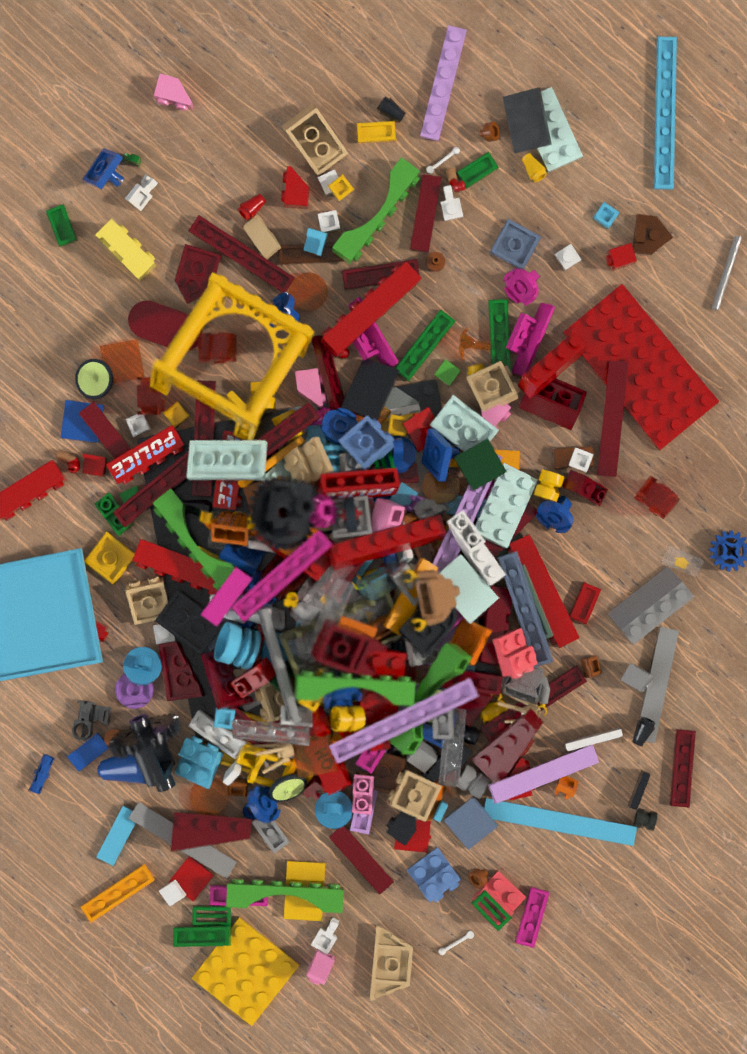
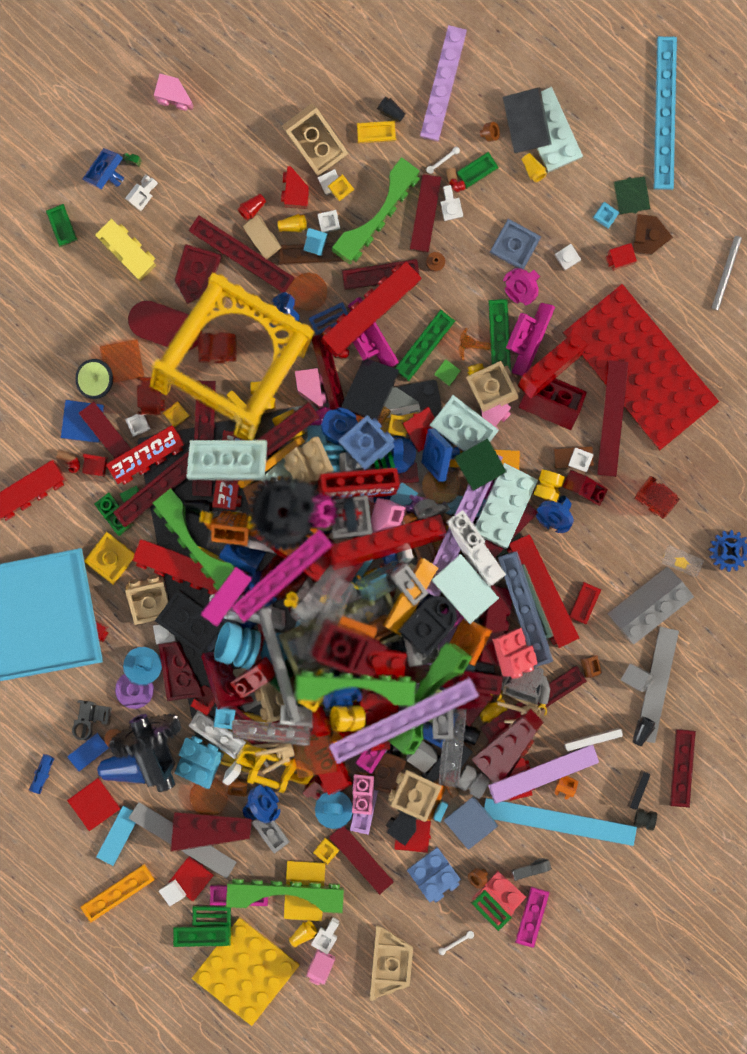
yellowish green wheel [268,774,307,802] -> none
medium nougat torso [403,570,460,631] -> none
none -> red tile [67,777,121,831]
none -> red panel [191,685,215,715]
none -> yellow cone [278,214,307,233]
none -> yellow cone [289,920,318,947]
none -> blue tile [308,302,348,335]
none -> yellow tile [313,837,340,865]
none -> dark grey piece [511,858,552,881]
none -> clear green piece [613,176,651,215]

